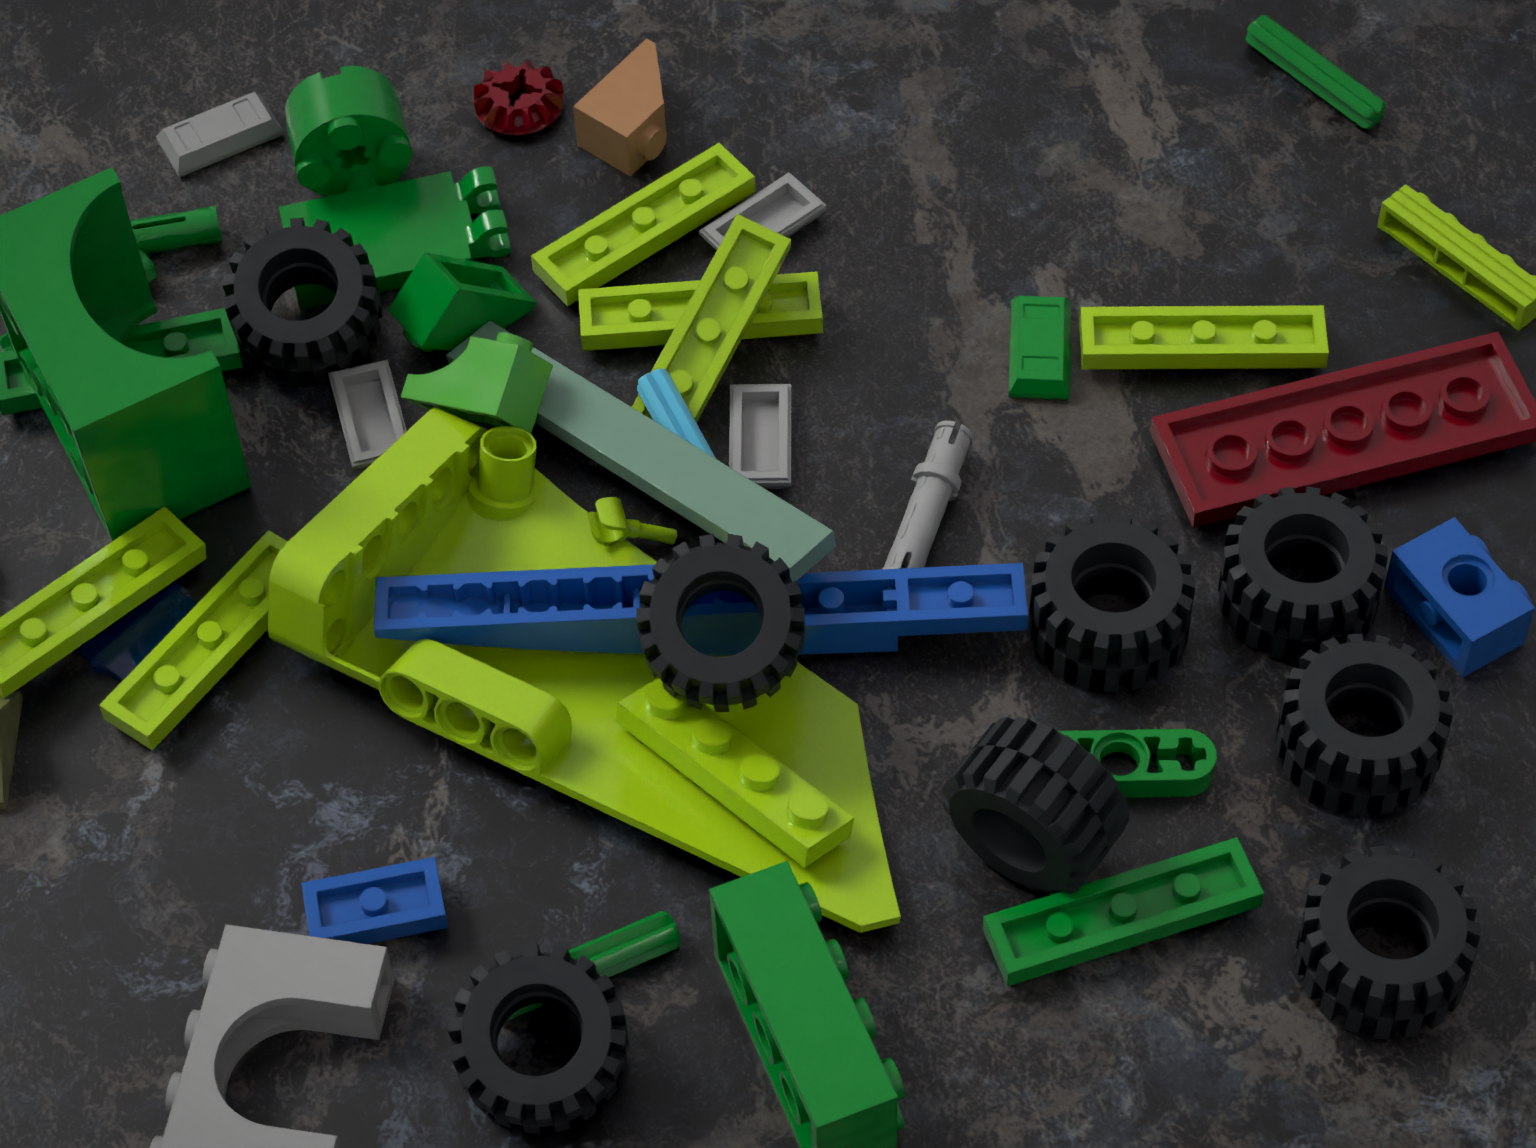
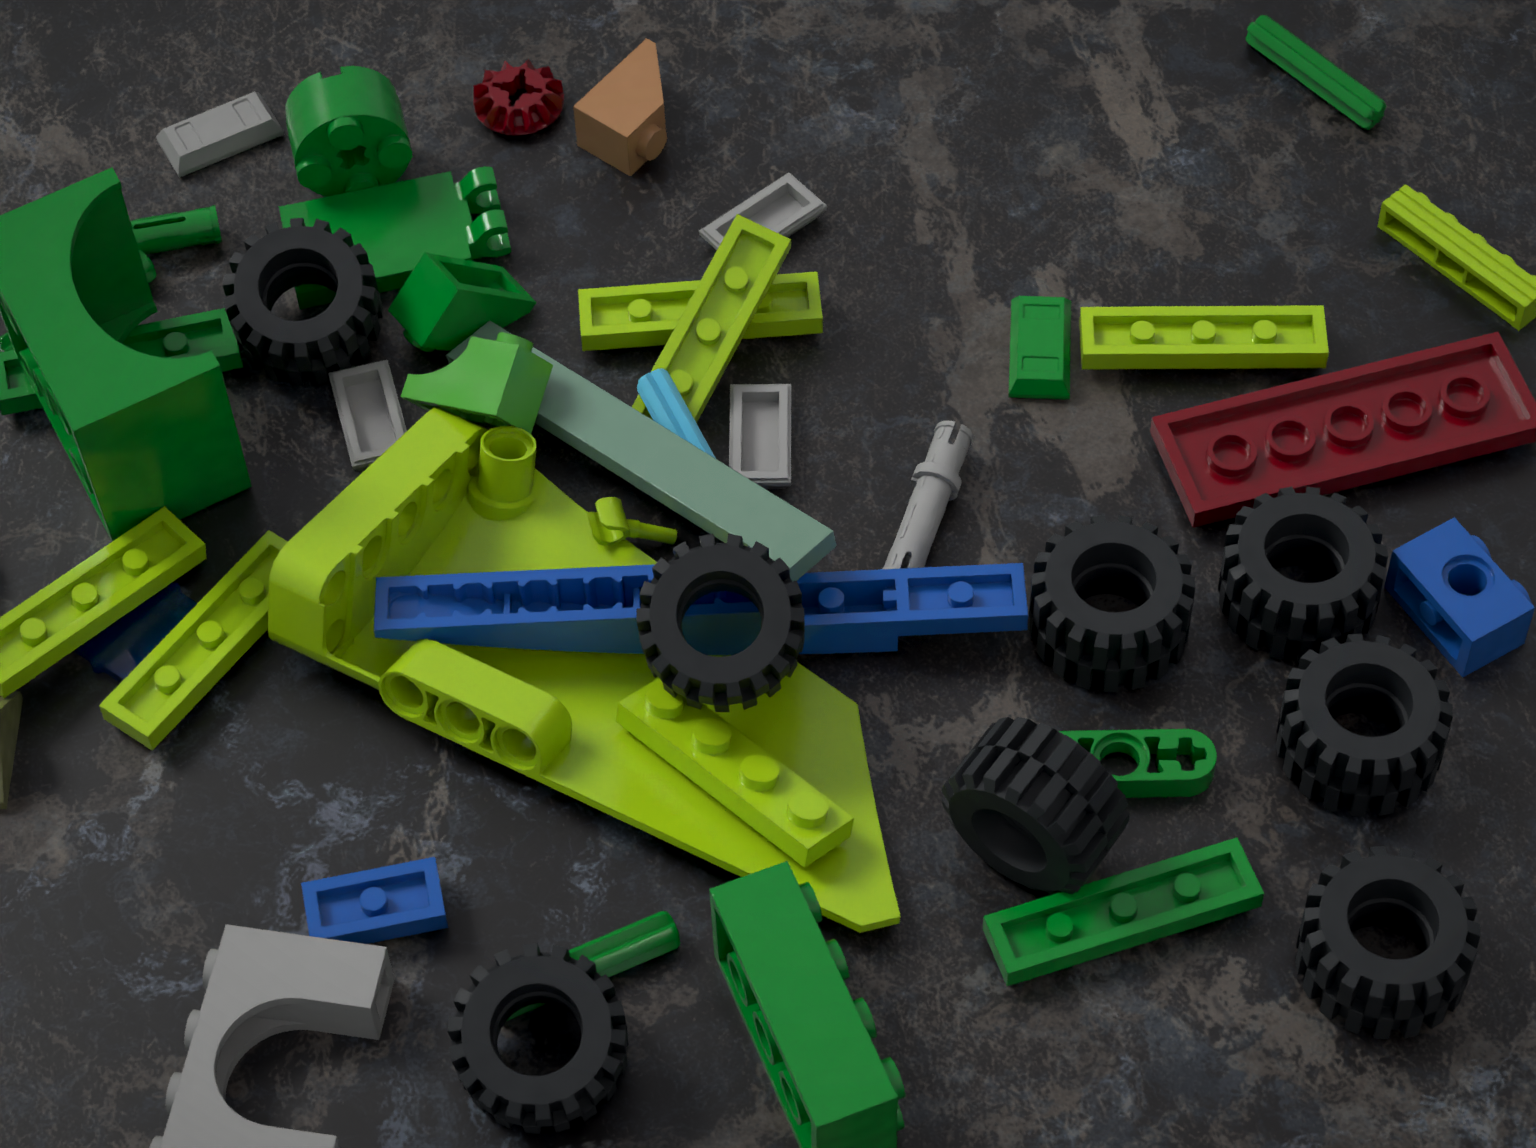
lime plate [531,143,756,306] -> none

